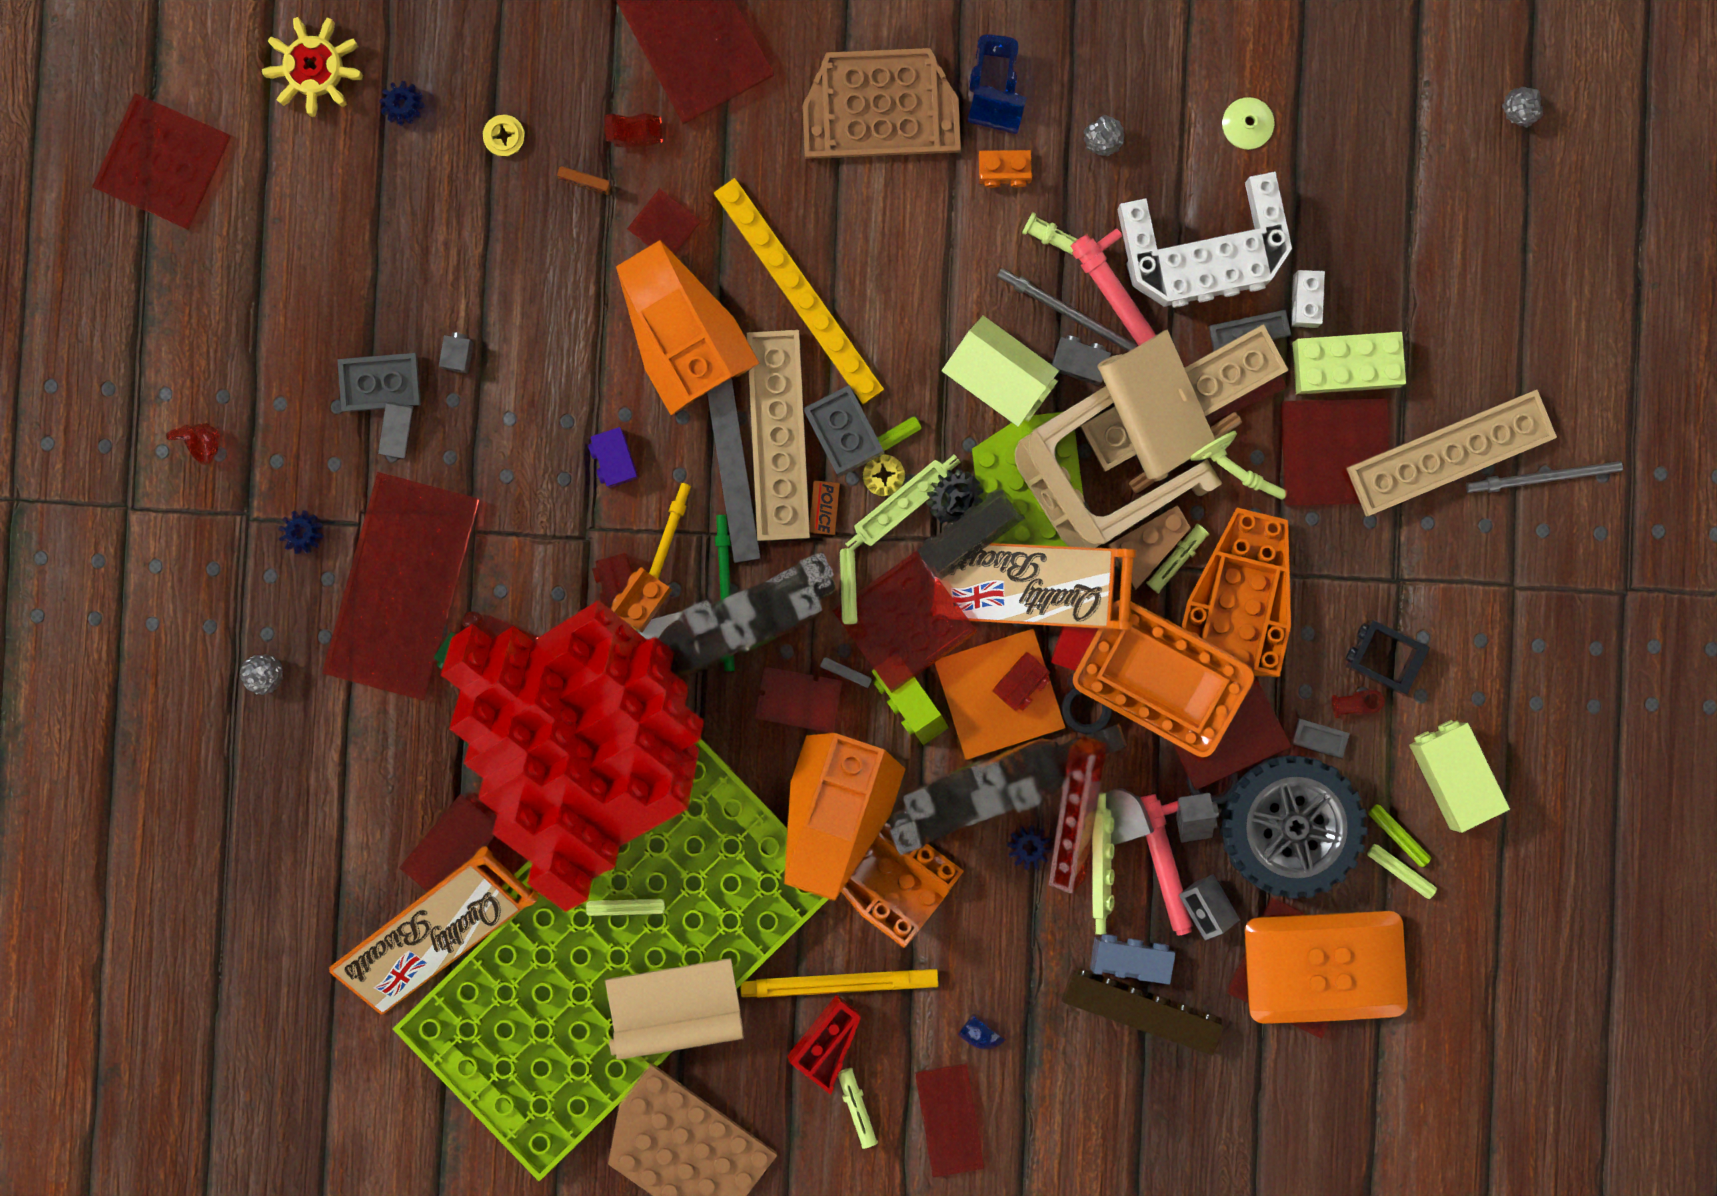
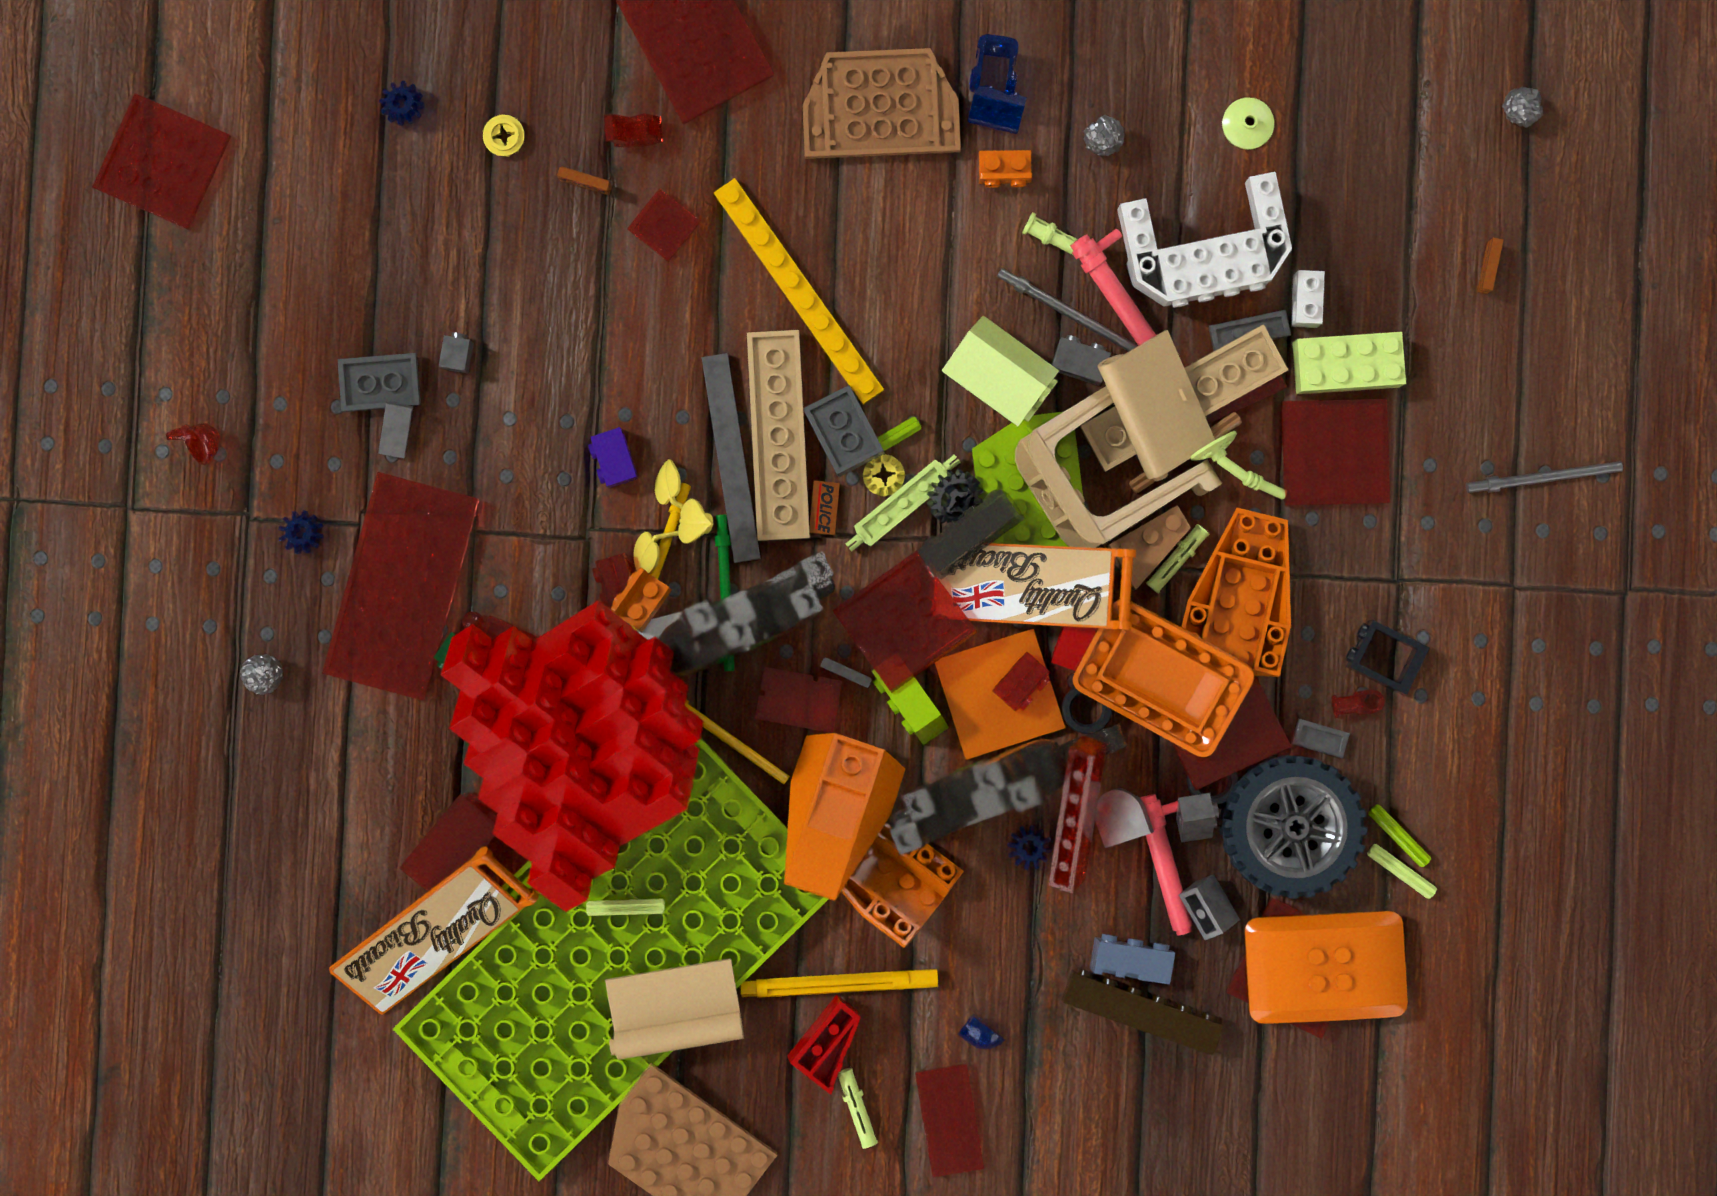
light yellow gear [262,17,363,117] -> none
orange wedge [616,240,760,416] -> none
yellowish green axle [840,548,857,625] -> none
yellowish green plate [1092,792,1115,935] -> none
tan plate [1346,390,1557,516] -> none
yellowish green brick [1409,720,1510,832] -> none
none -> light yellow plant [634,459,713,574]
none -> yellow bar [685,699,790,784]
none -> dark orange tile [1476,237,1503,294]

